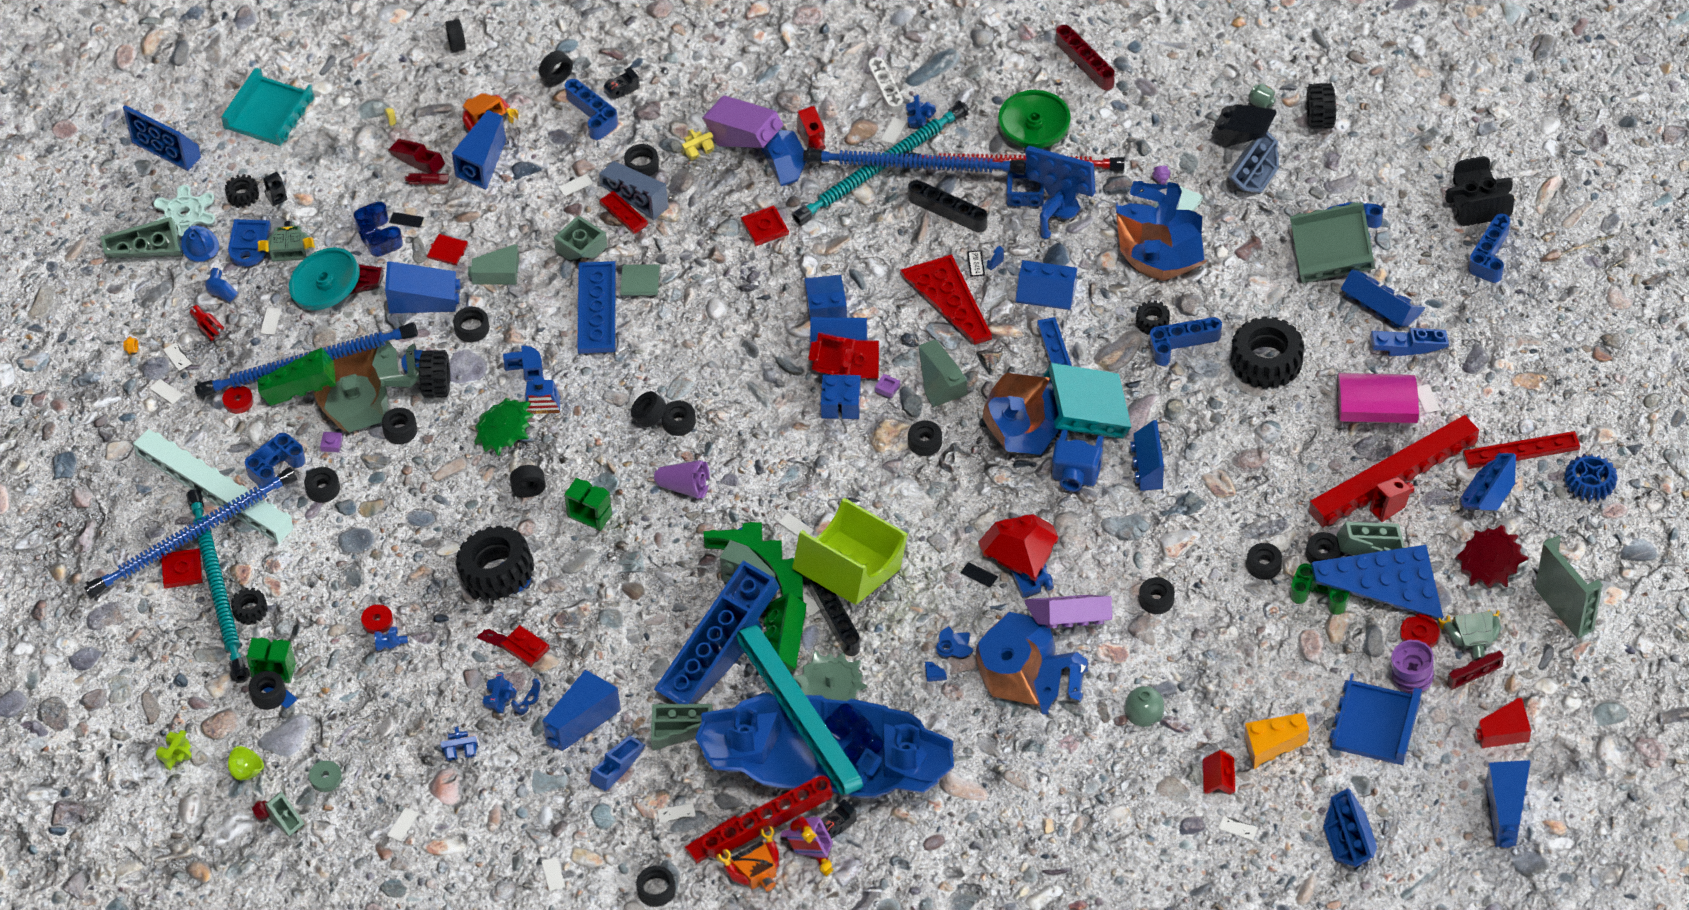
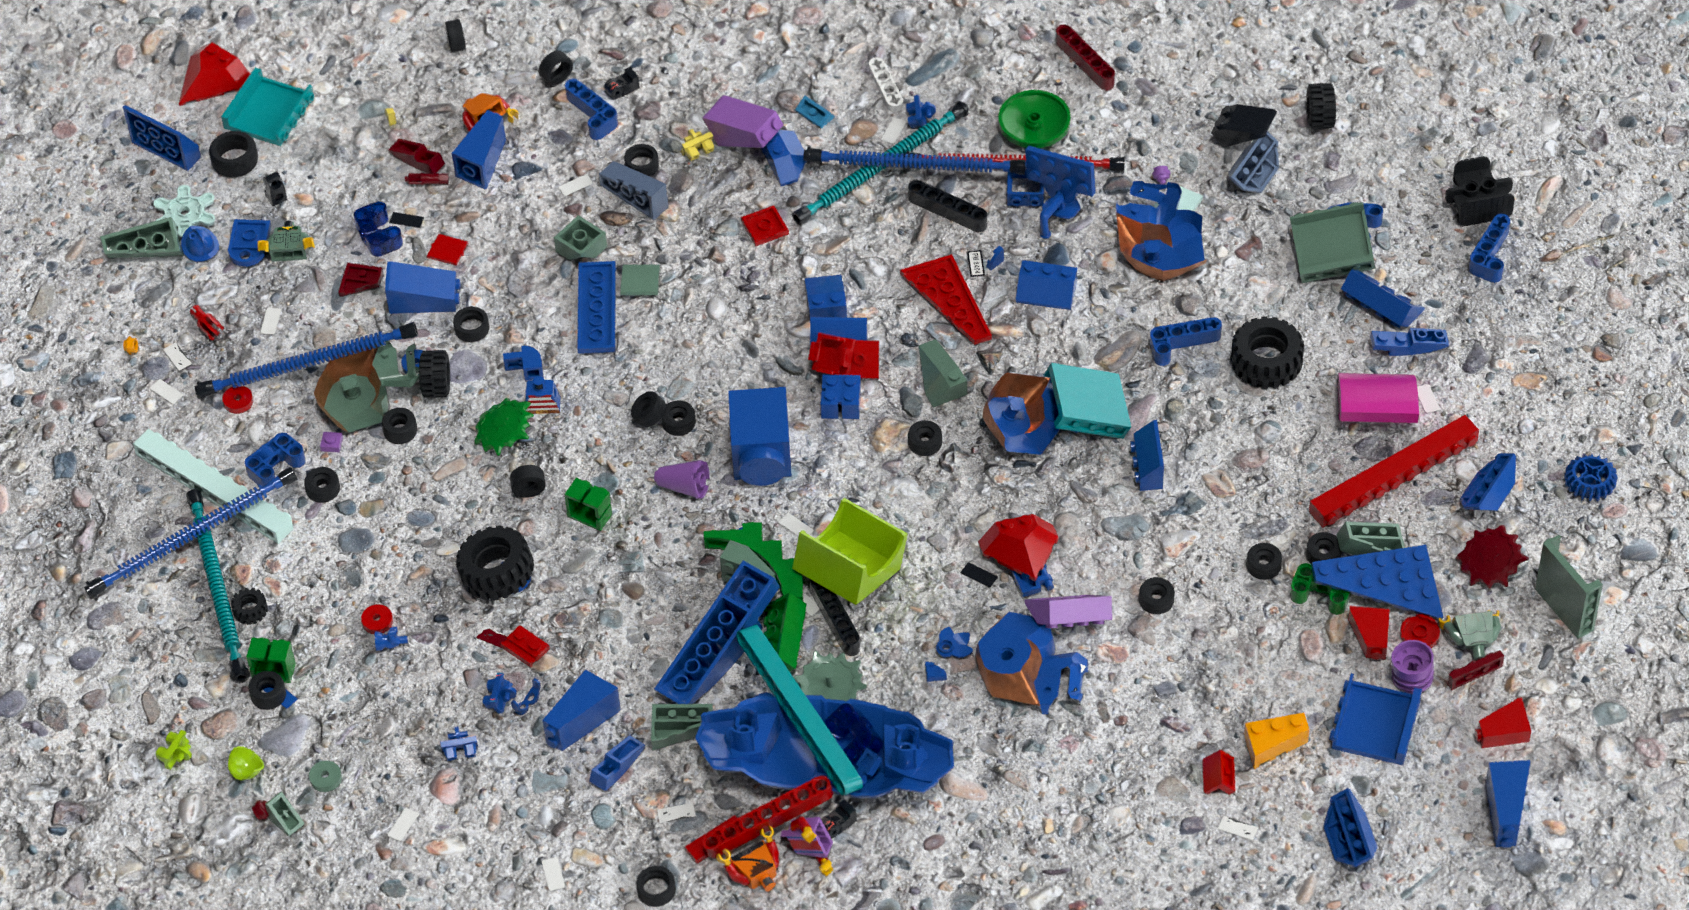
red tile [161,548,203,589] -> none
blue arm [205,268,238,303] -> none
black tyre [225,174,259,208] -> none
green wedge [257,347,336,406] -> none
teal dish [289,247,360,310] -> none
sand green slope [468,244,519,285] -> none
red tile [599,191,648,234] -> none
red torso [797,106,826,151] -> none
medium lavender plate [875,374,900,398] -> none
blue plate [1037,317,1072,366] -> none
blue piece [1052,429,1104,492] -> none
sand green cylinder [1124,686,1164,727] -> none
black tyre [1136,300,1170,335] -> none
sand green head [1249,83,1276,108] -> none
red torso [1369,477,1415,522] -> none
red tile [1463,431,1580,469] -> none
none -> red wedge [179,42,250,106]
none -> black tyre [209,131,258,177]
none -> blue container [728,387,792,486]
none -> dark azure slope [795,95,835,128]
none -> red slope [1348,606,1390,660]

